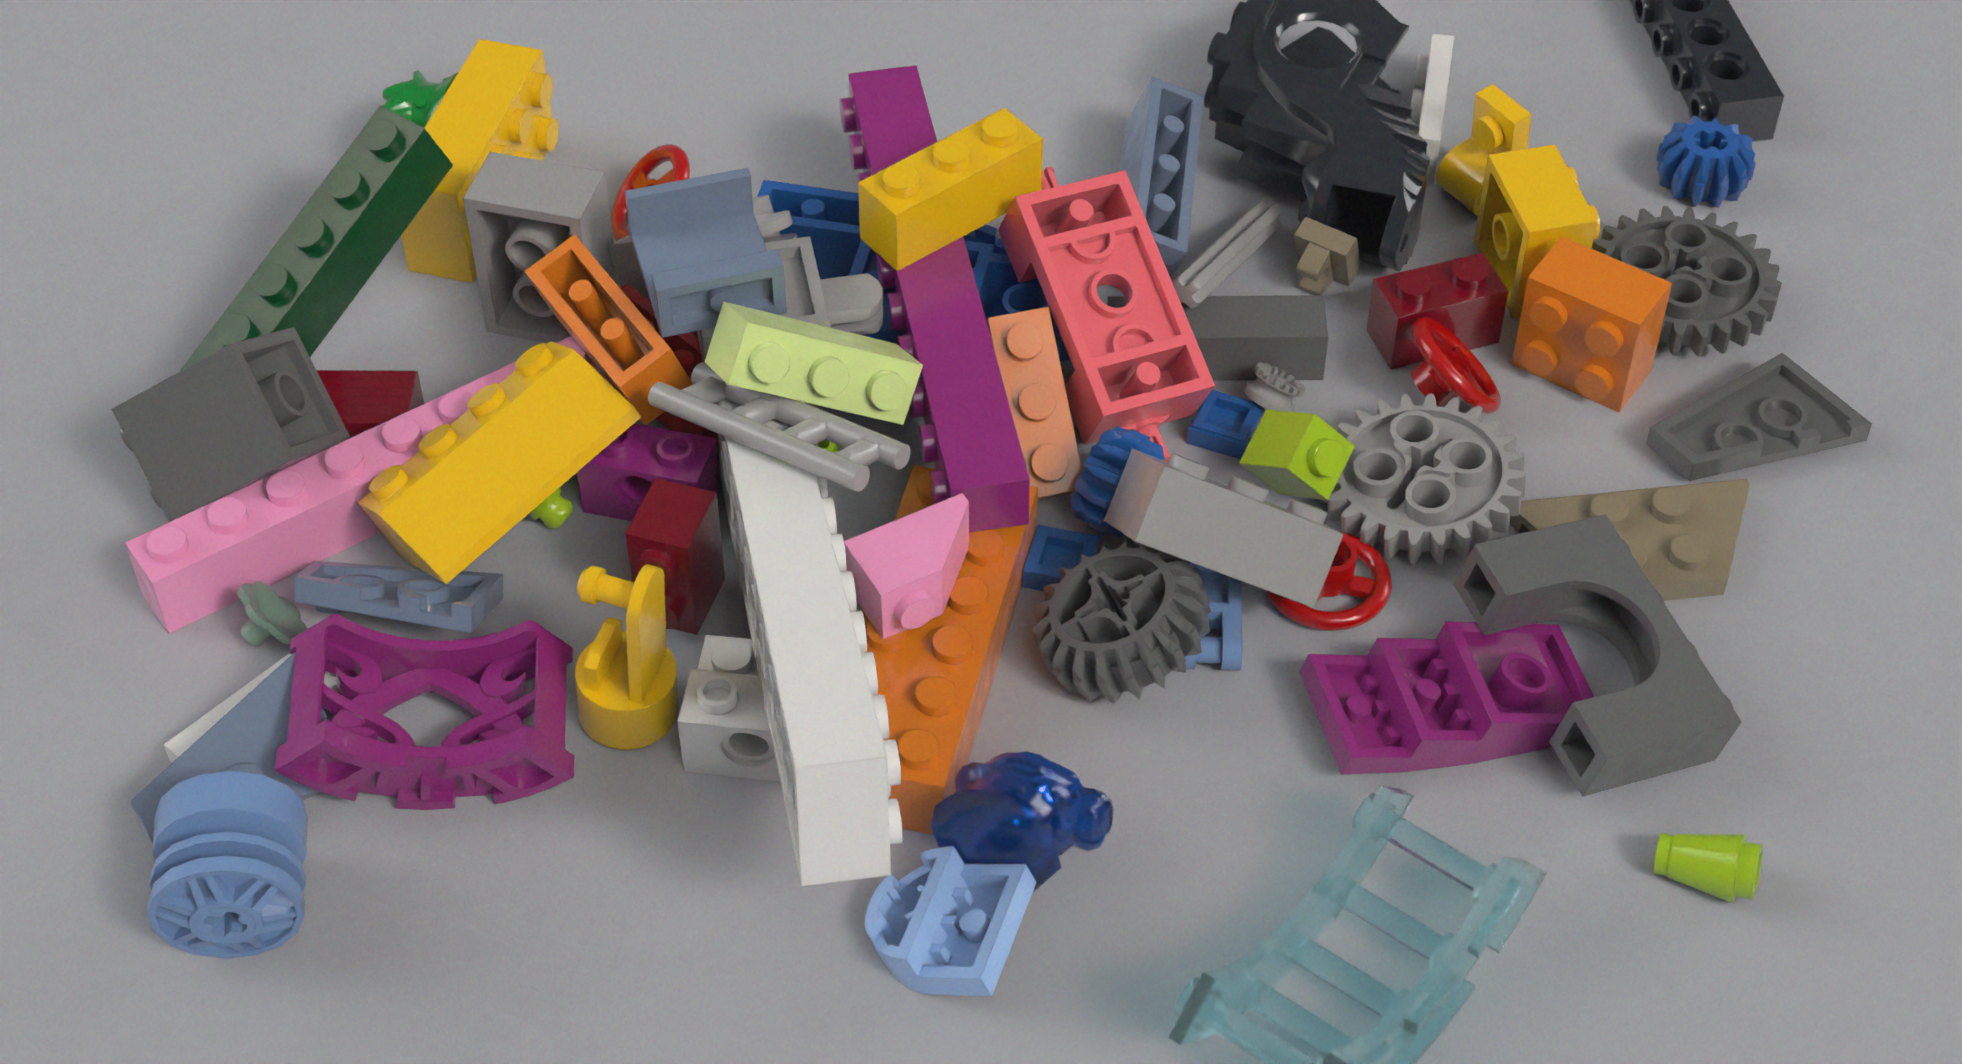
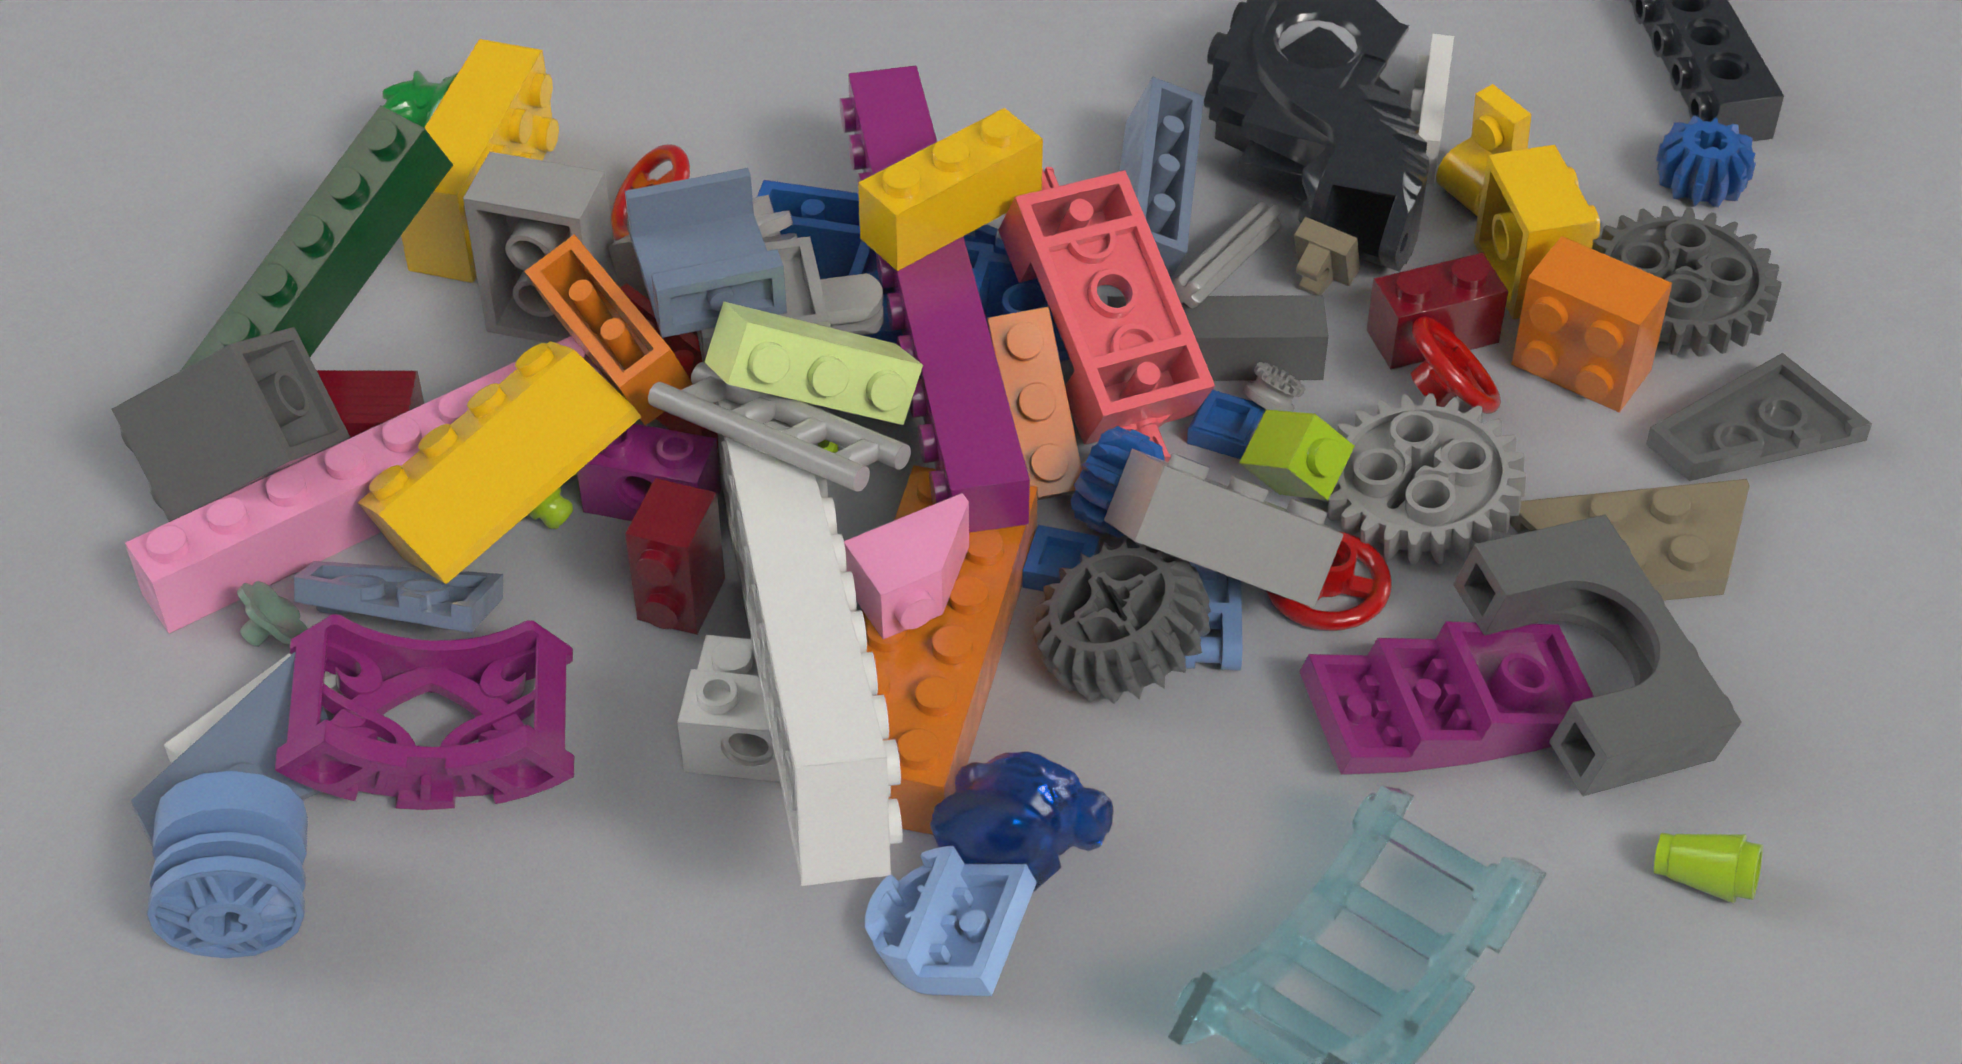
yellow piece [575,564,678,750] -> none

